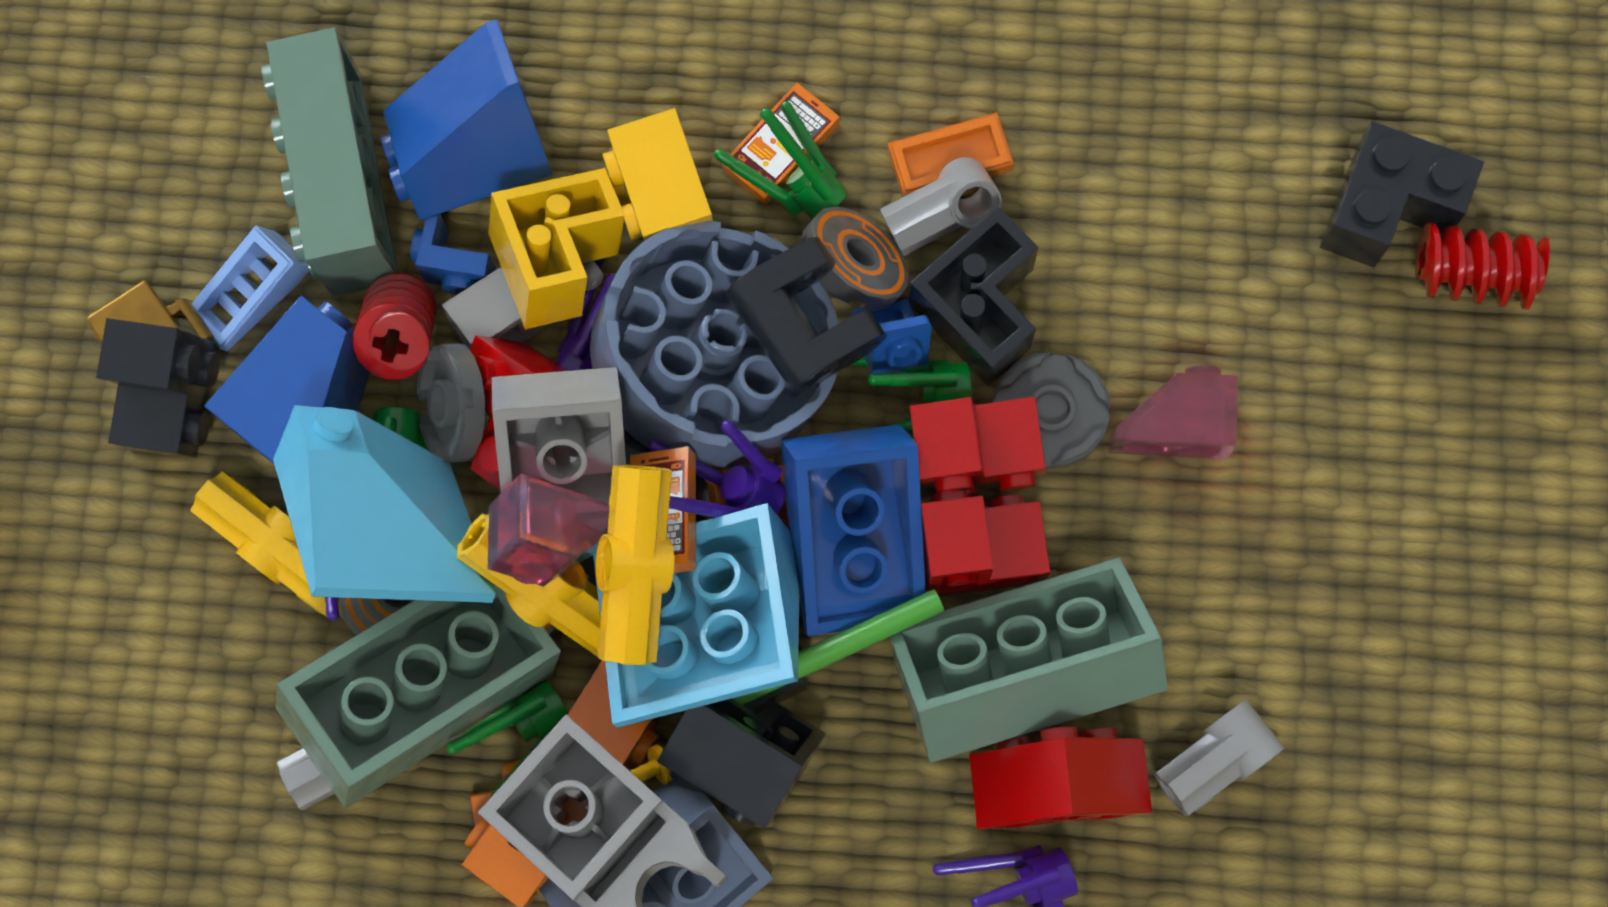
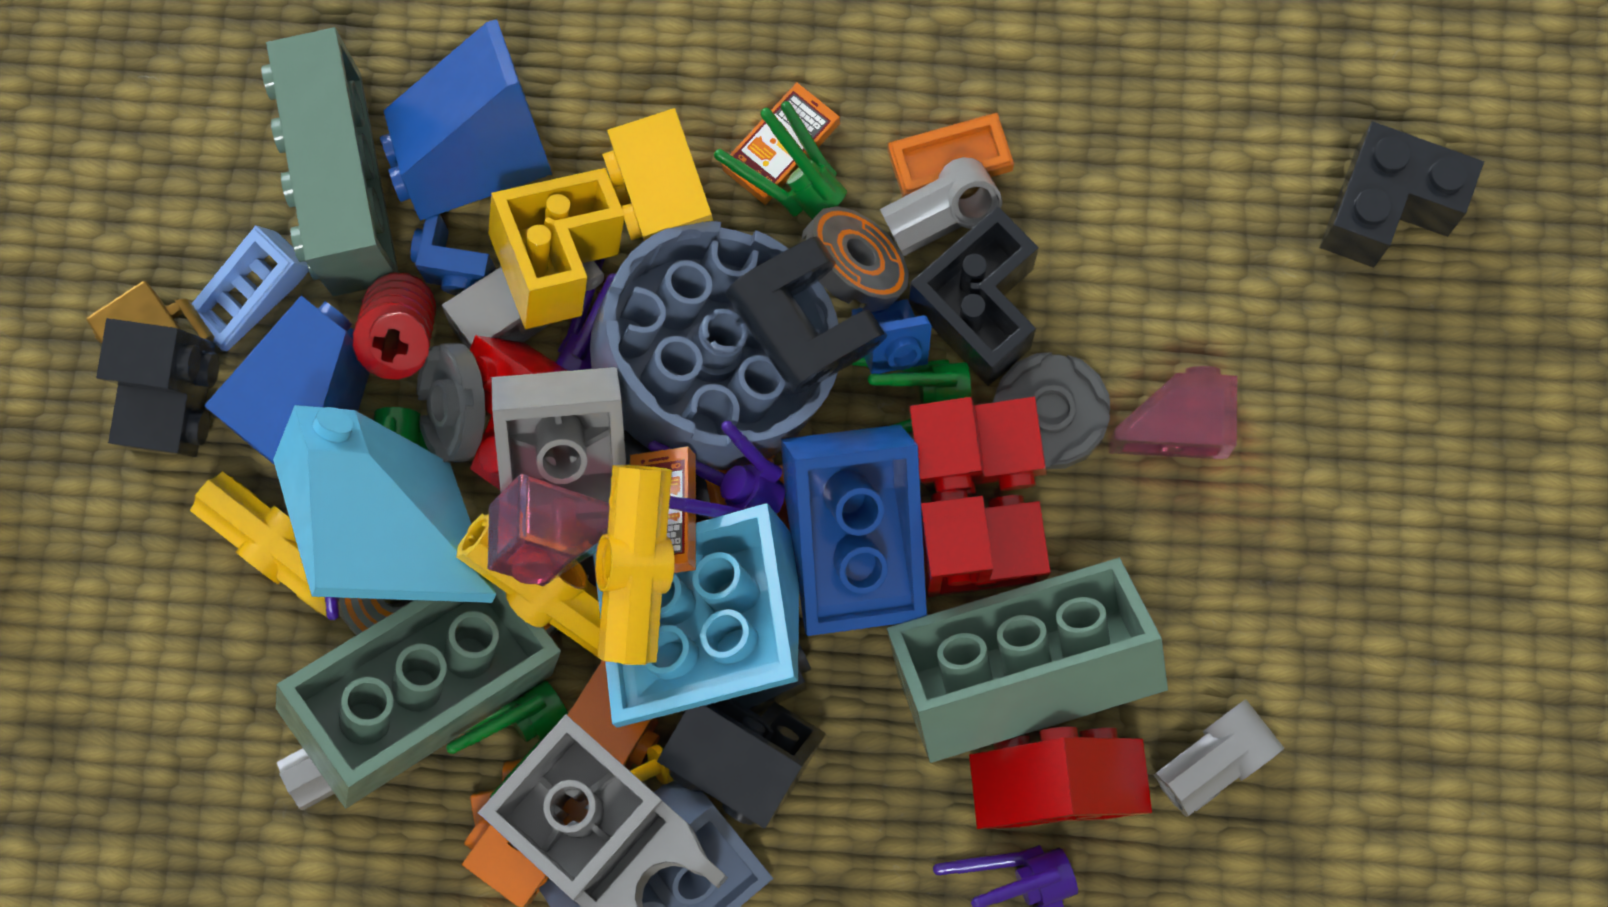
bright green bar [732,589,945,705] -> none
red piece [1415,222,1550,310] -> none

